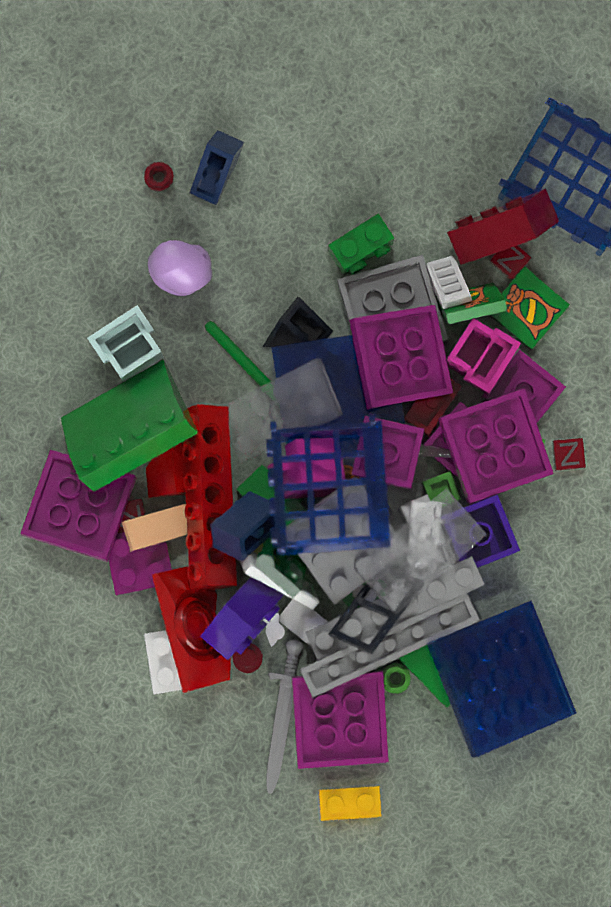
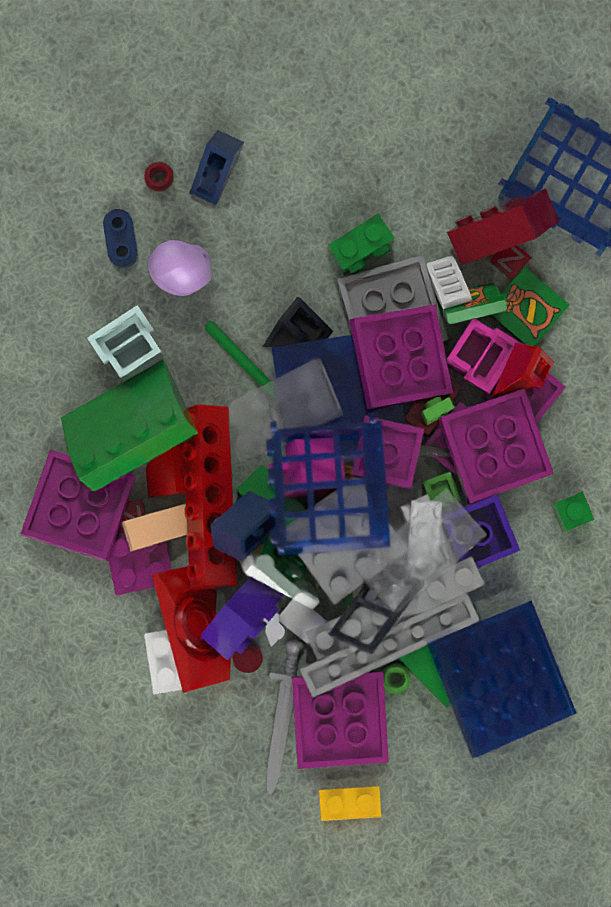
dark red tile [552,438,586,471] -> none
none -> dark blue plate [103,209,138,268]
none -> bright green plate [421,397,455,425]
none -> red slope [492,343,554,397]
none -> green brick [551,492,595,533]

